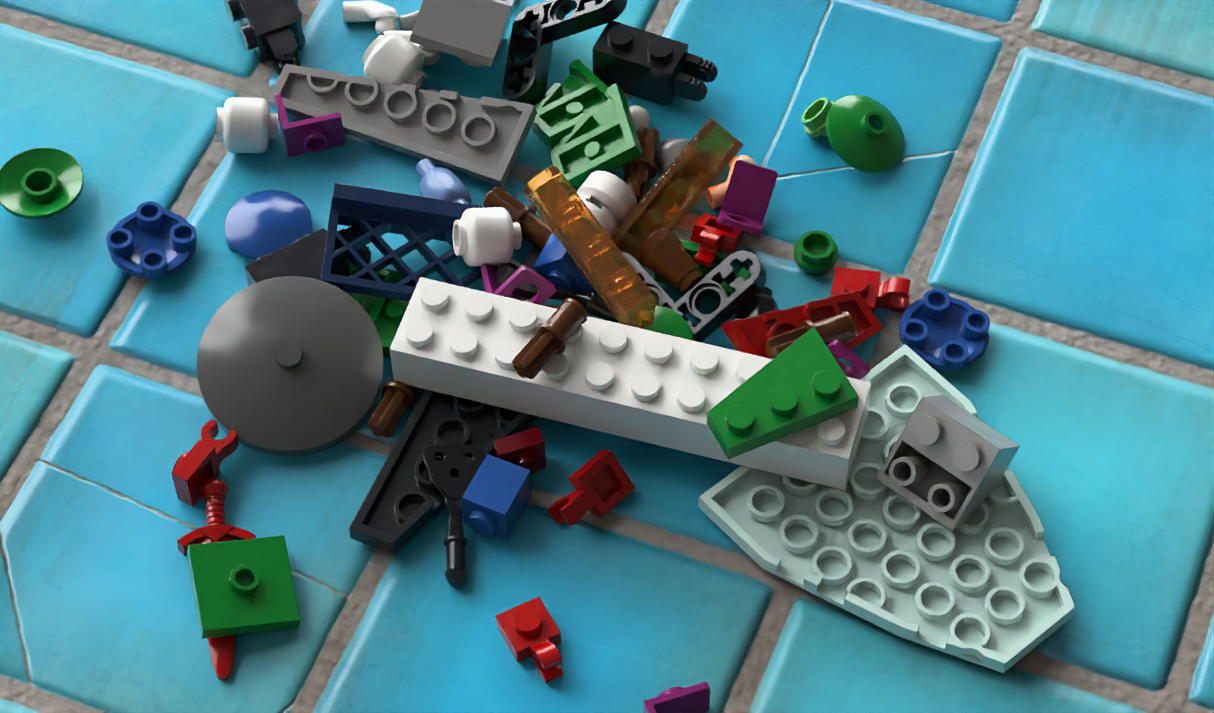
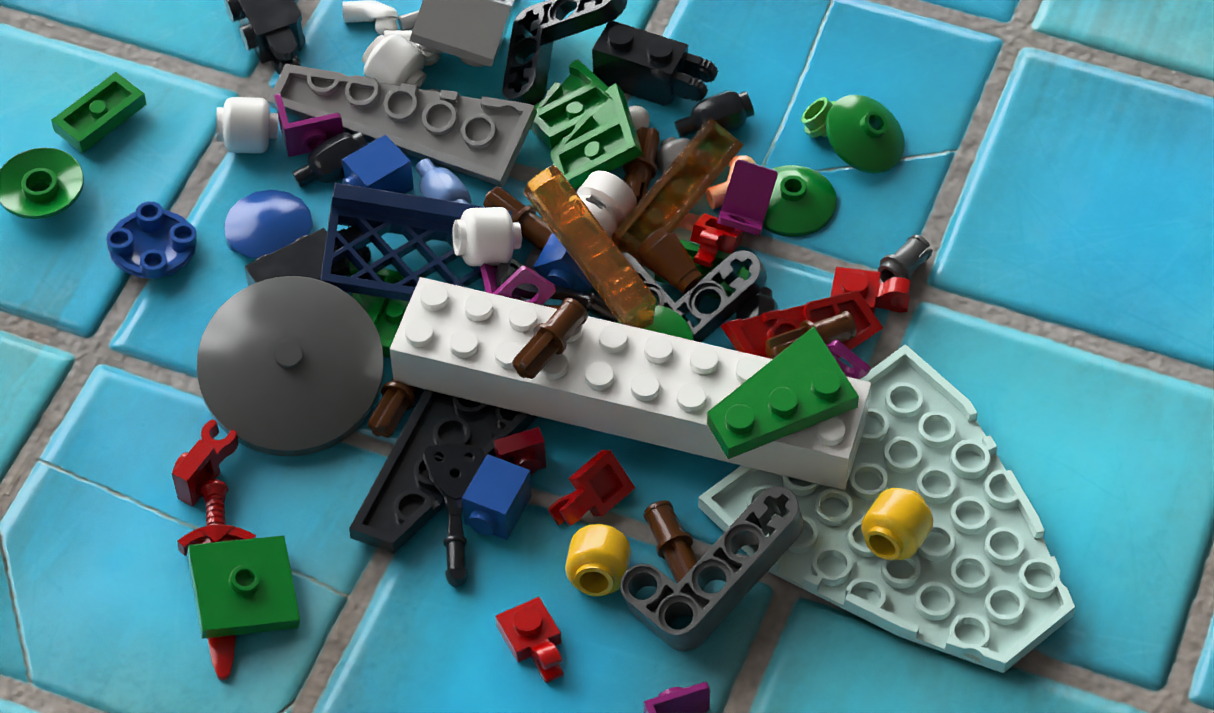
green plate [793,230,838,273] -> none
light grey slope [876,395,1020,531] -> none
blue dish [899,289,990,371] -> none
none -> green plate [51,72,147,153]
none -> black plant [292,131,368,188]
none -> blue brick [342,134,414,194]
none -> yellow head [565,524,632,596]
none -> dark grey beam [620,486,804,651]
none -> reddish brown axle [643,500,698,583]
none -> black plant [674,90,754,138]
none -> green dish [762,165,836,237]
none -> yellow head [861,488,934,560]
none -> dark grey pin [878,235,933,282]

